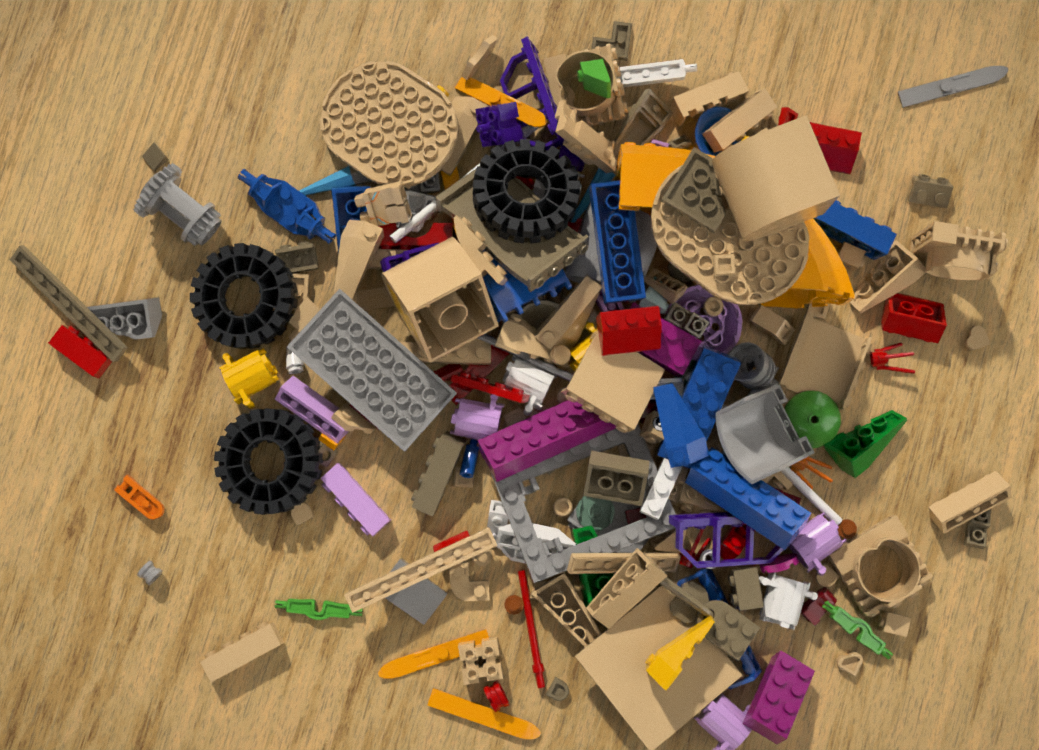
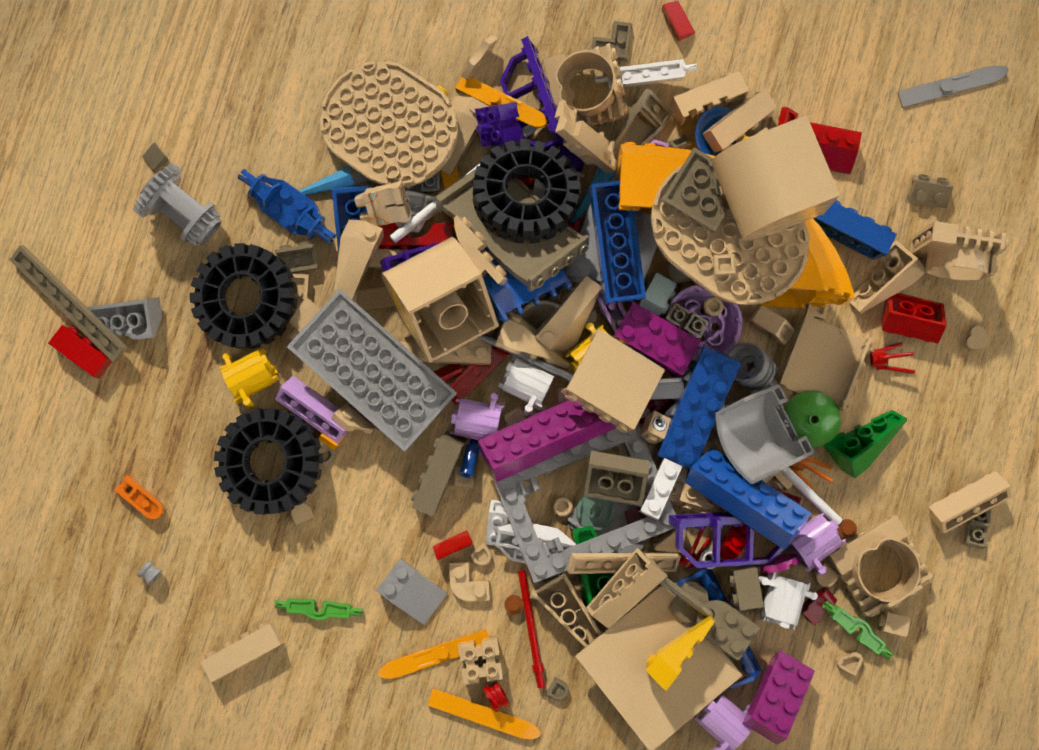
white cone [286,347,305,374] -> none
lavender brick [320,463,391,536] -> none
tan plate [344,527,498,613] -> none
red plate [451,371,530,403] -> none
tan tile [550,345,571,365] -> none
bright green slope [577,59,611,98] -> none
red slope [596,306,662,356] -> none
tan slope [644,269,688,304] -> none
blue wedge [653,383,709,468] -> none
tan brick [837,242,866,272] -> none
none -> red slope [662,1,695,41]

